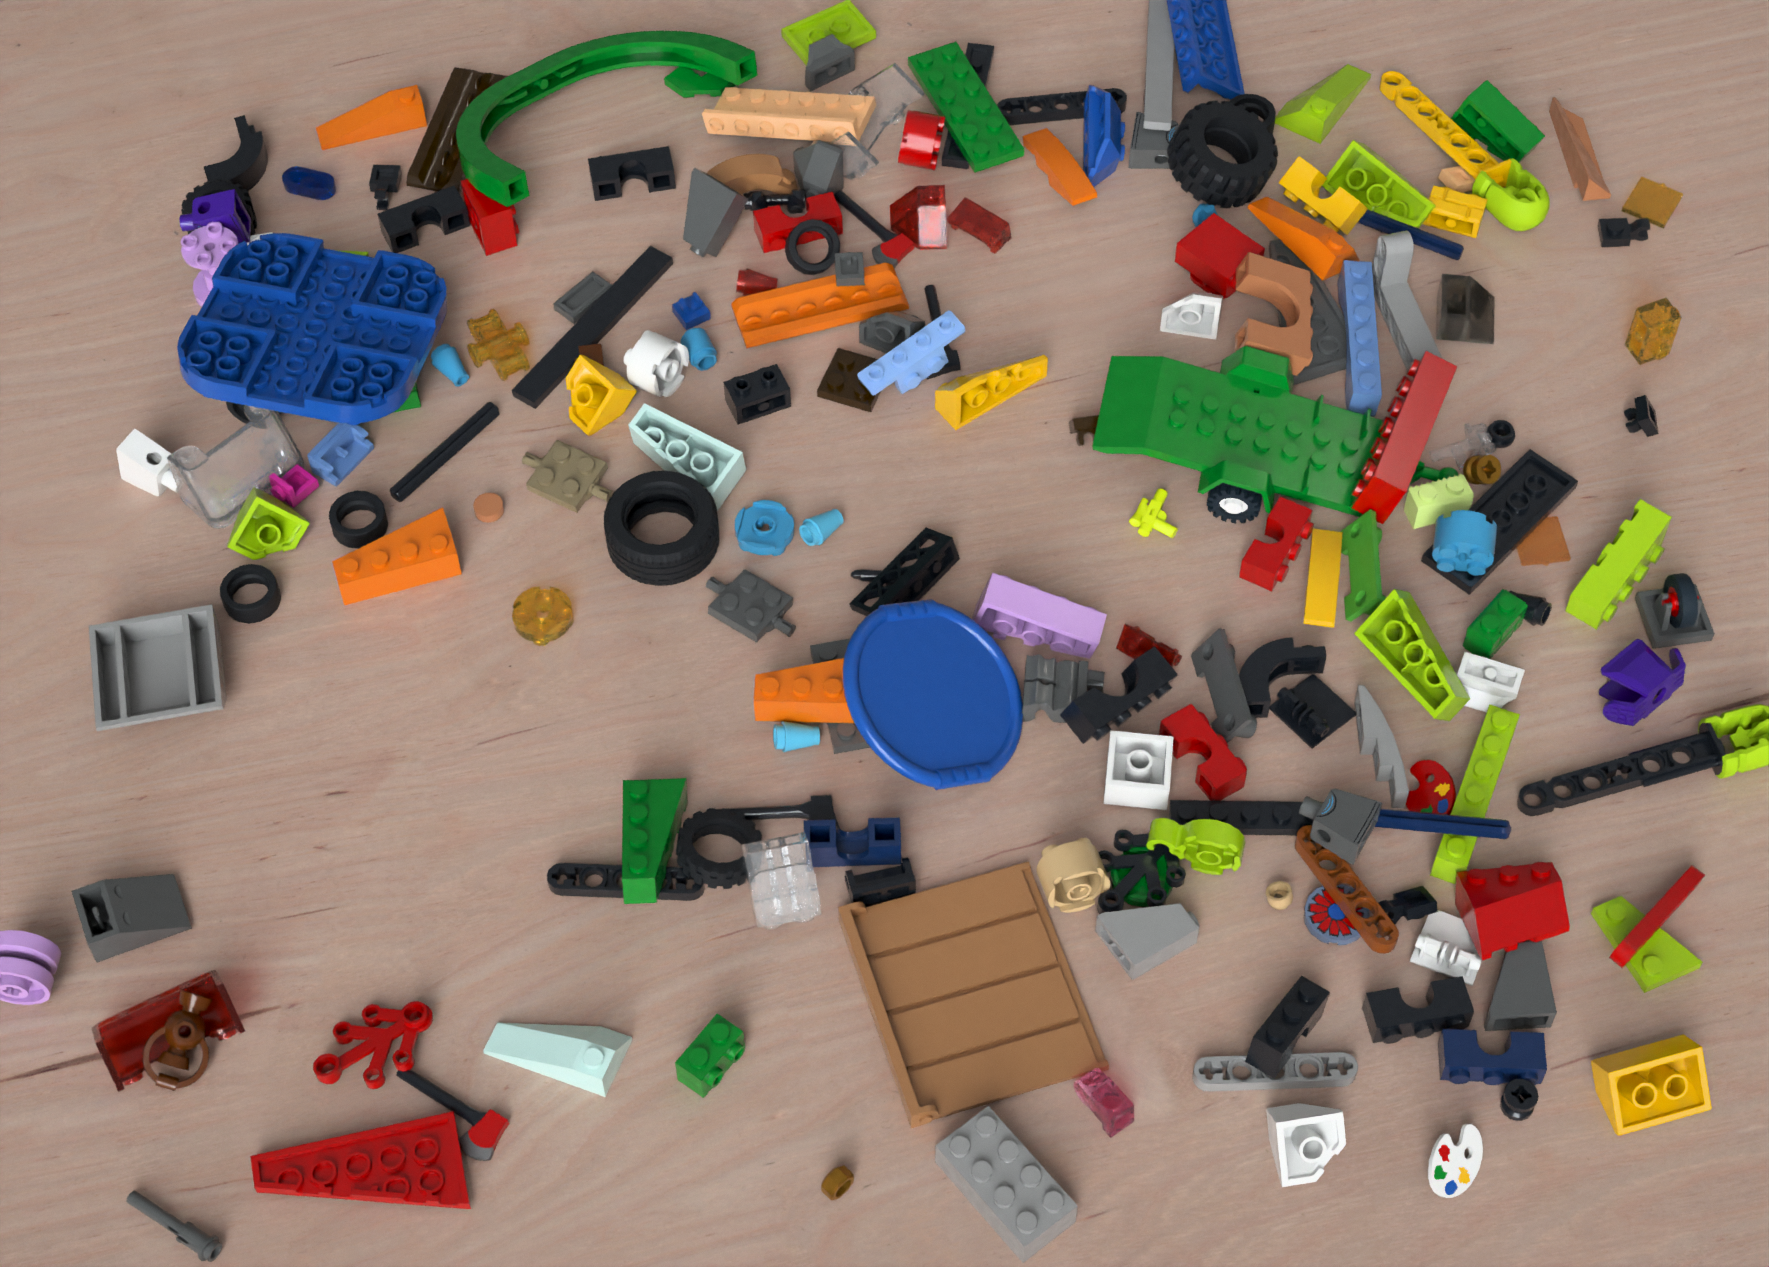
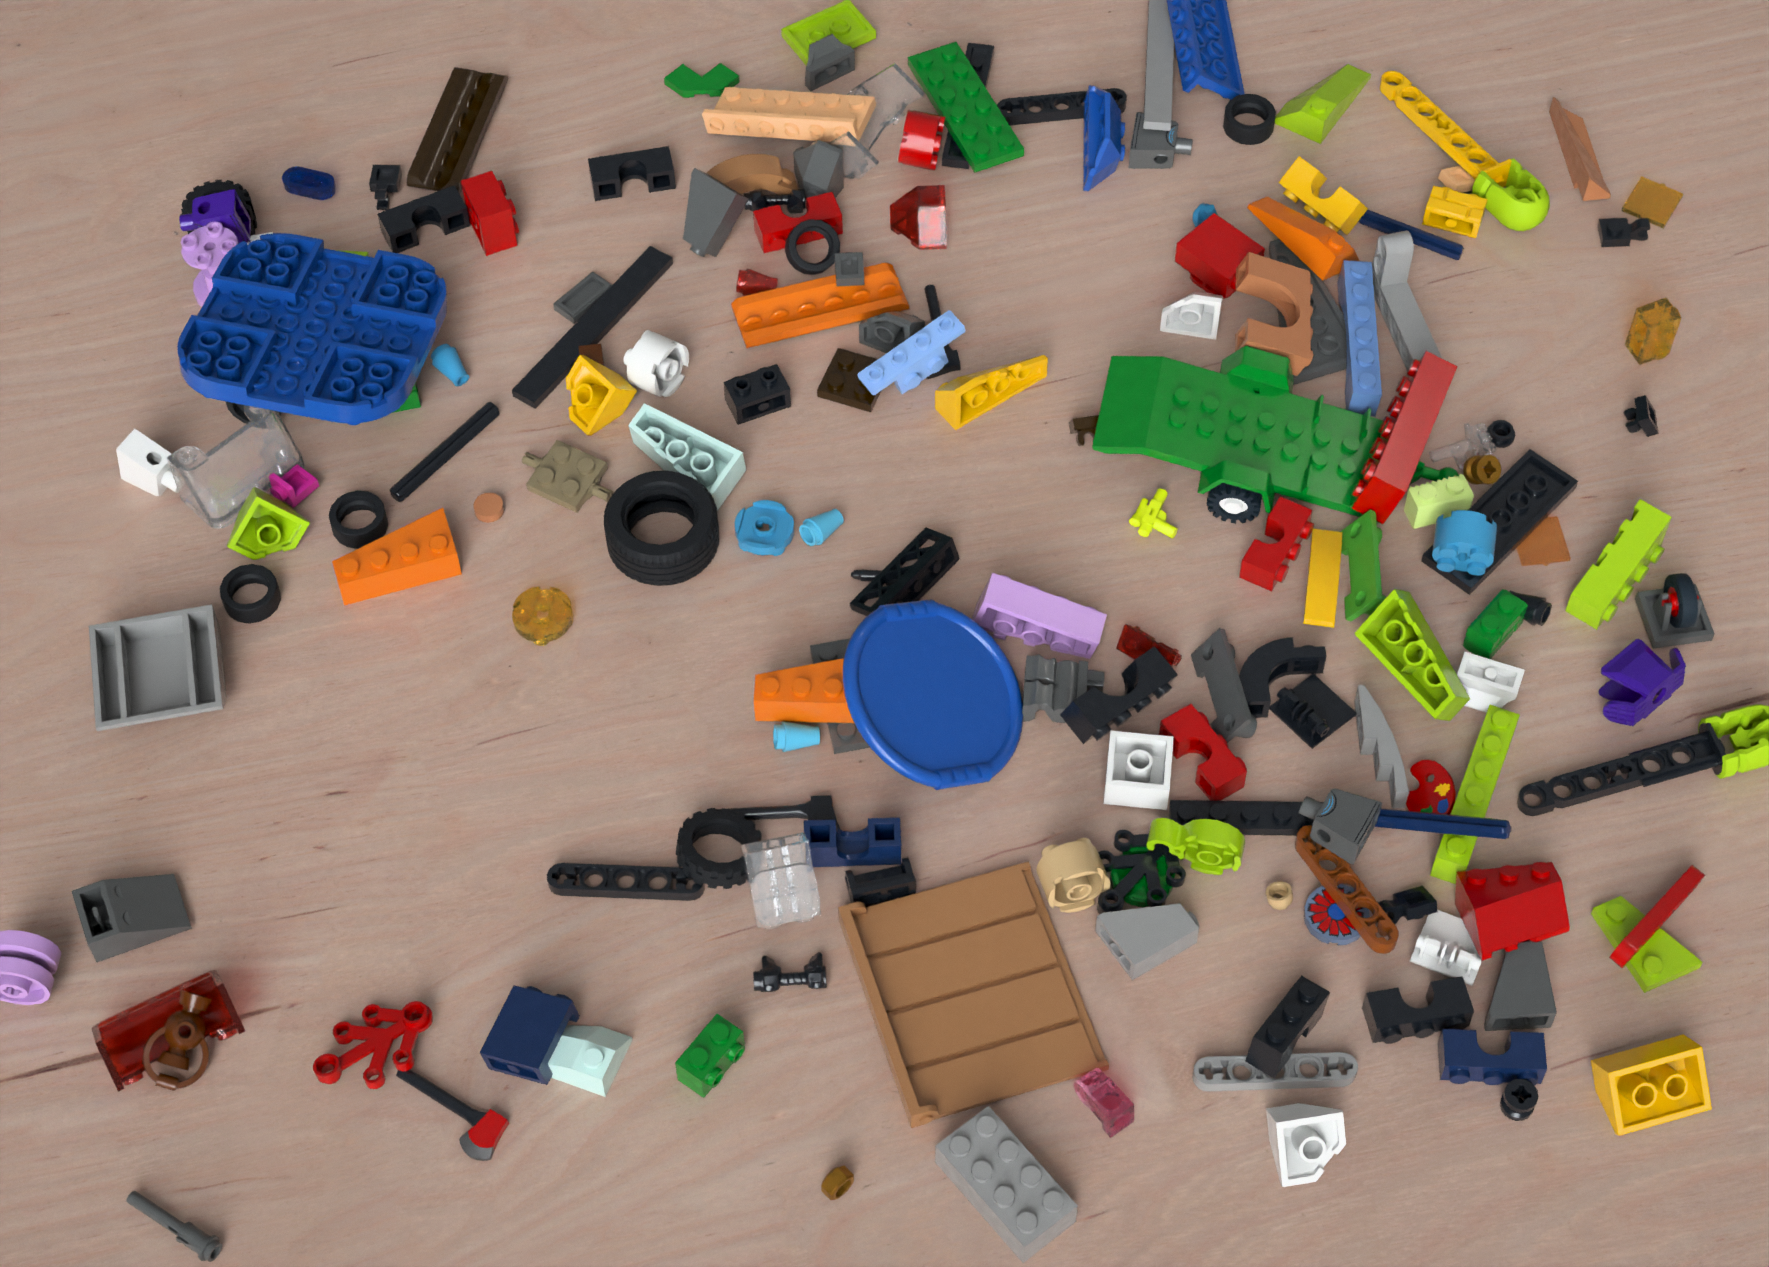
black arch [204,115,268,191] -> none
red wing [250,1111,471,1209] -> none
medium blue hinge [307,423,374,487] -> none
orange wedge [316,85,427,150] -> none
green arch [456,30,758,207] -> none
clear yellow axle [467,309,530,381] -> none
green wedge [622,778,688,904] -> none
blue tile [672,292,711,330] -> none
dark azure brick [680,328,717,371] -> none
dark grey plate [706,569,796,643] -> none
piece [834,190,914,268] -> none
clear red hinge [947,197,1012,254] -> none
orange slope [1022,128,1097,206] -> none
black tyre [1167,100,1278,208] -> none
lime wedge [1322,140,1436,228] -> none
white piece [1428,1124,1483,1198] -> none
clear smoke slope [1436,274,1495,344] -> none
green wedge [1451,80,1545,163] -> none
none -> dark blue panel [480,985,580,1085]
none -> black piece [753,952,827,992]

